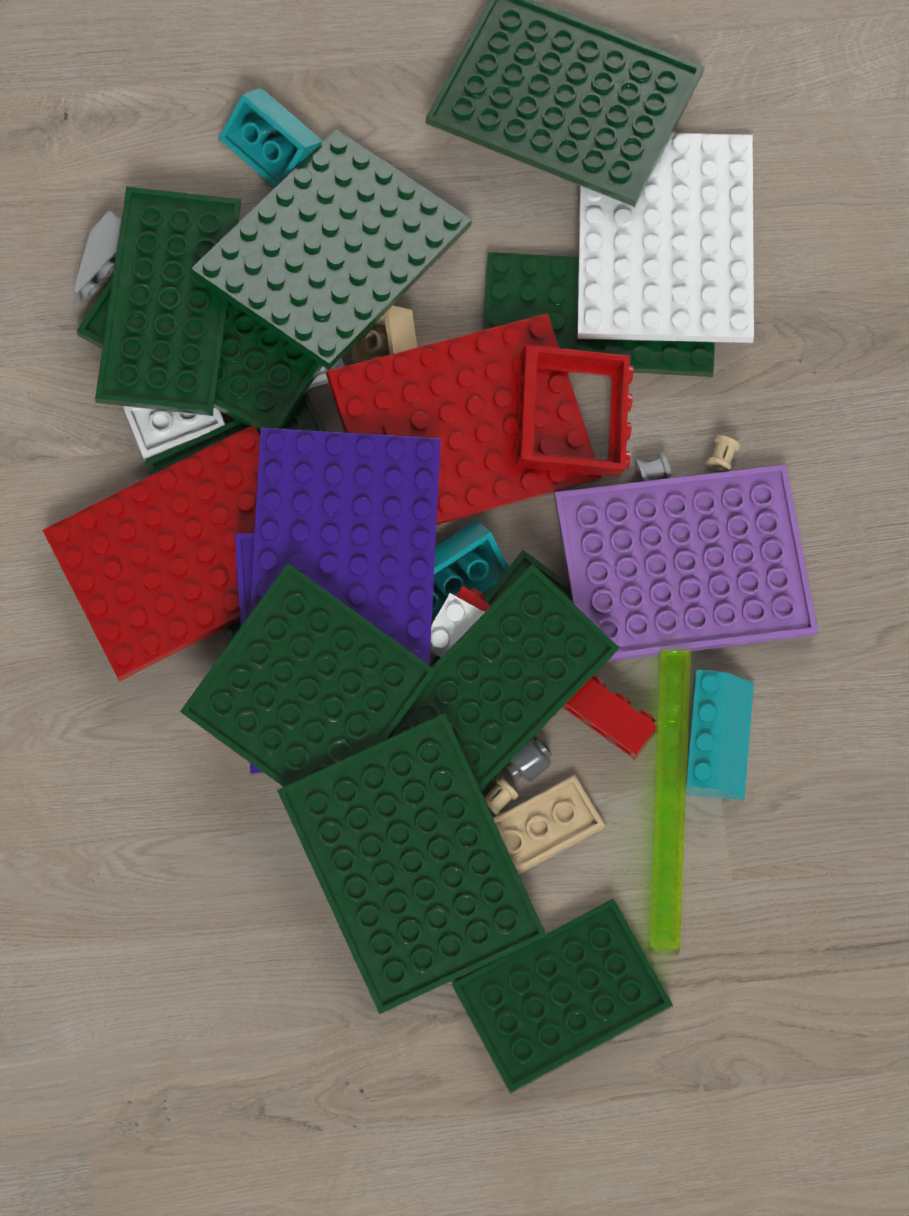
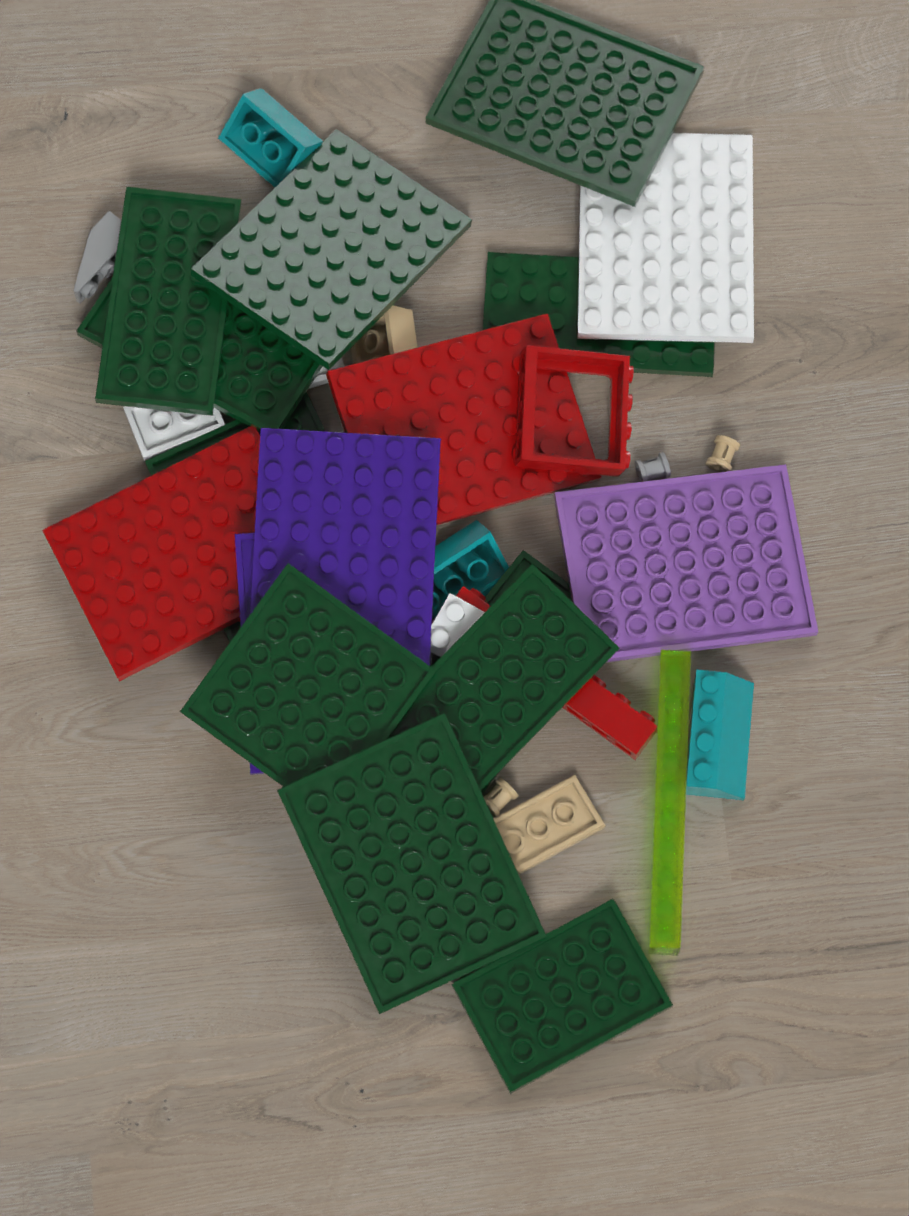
dark grey head [507,736,552,781] -> none

